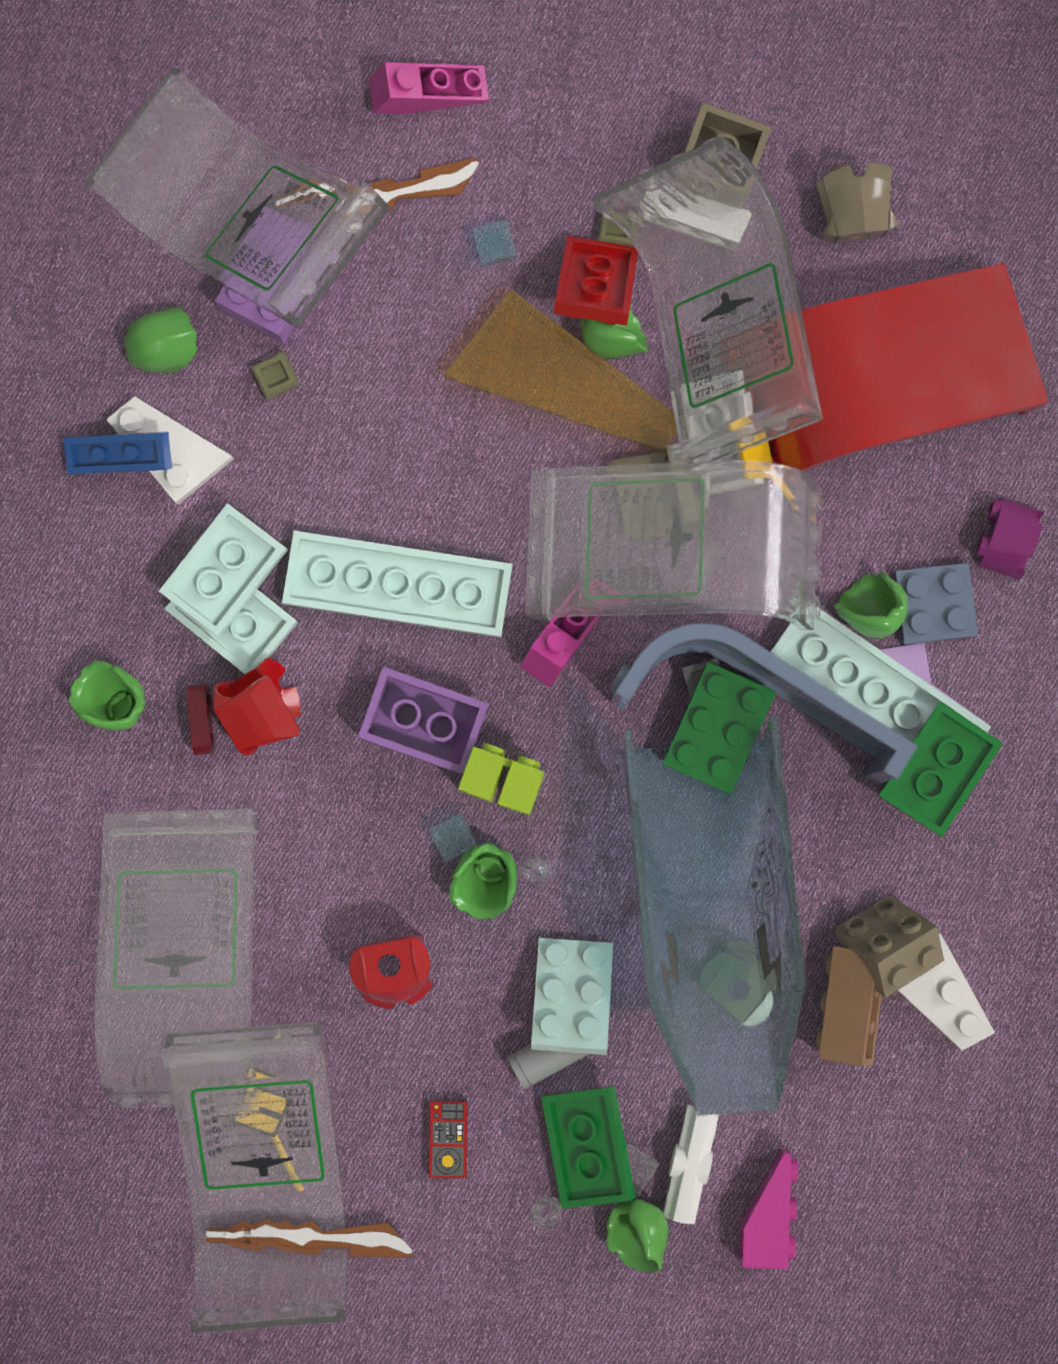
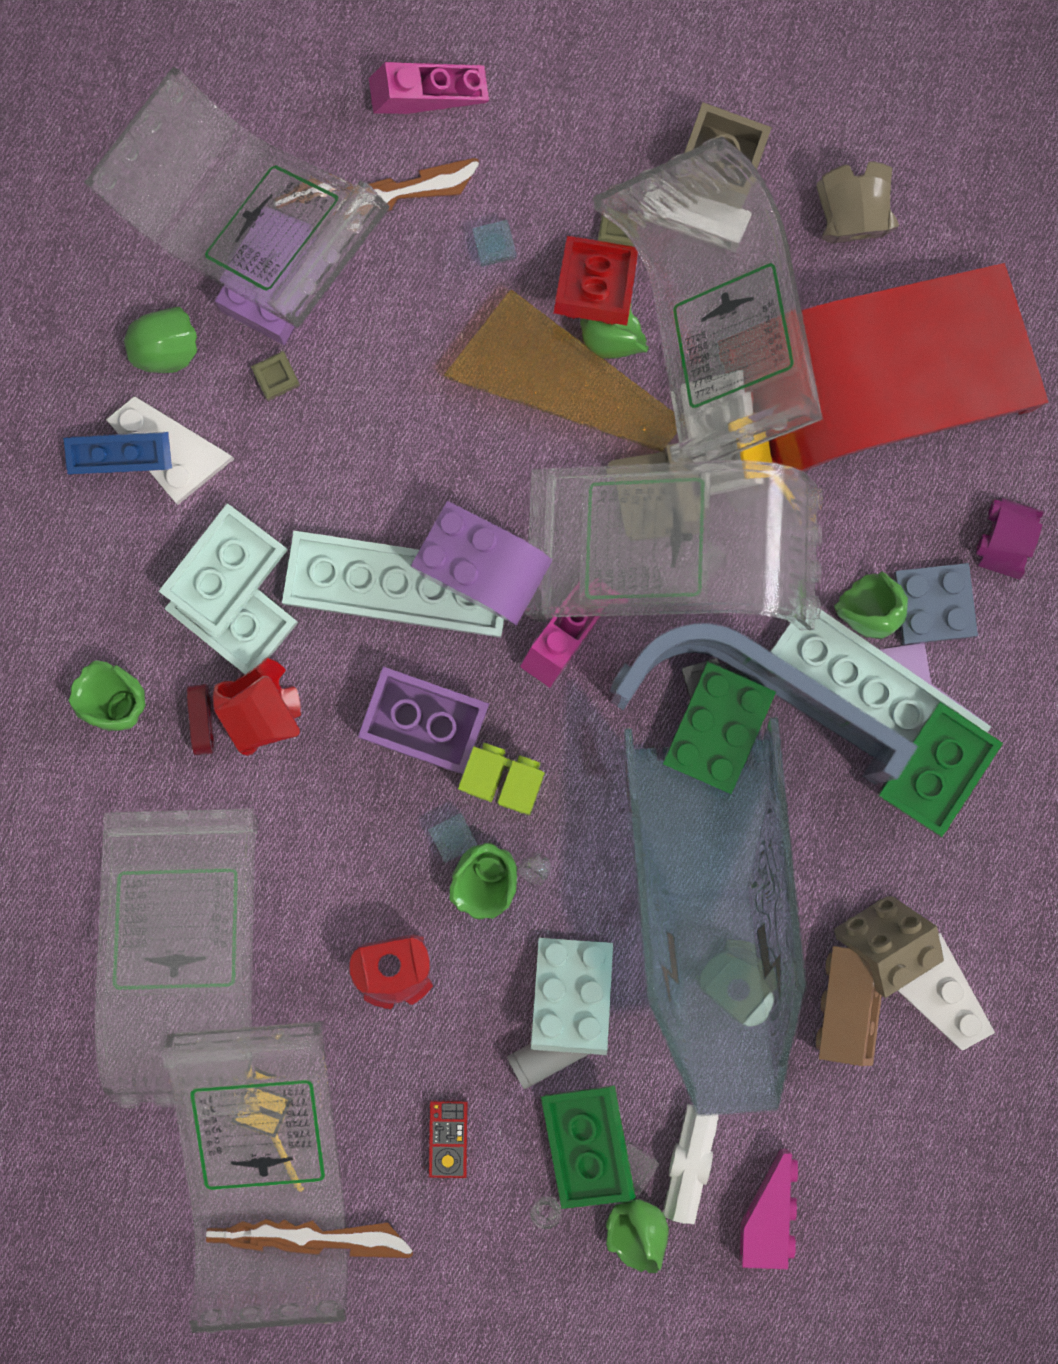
none -> medium lavender brick [411,501,553,625]

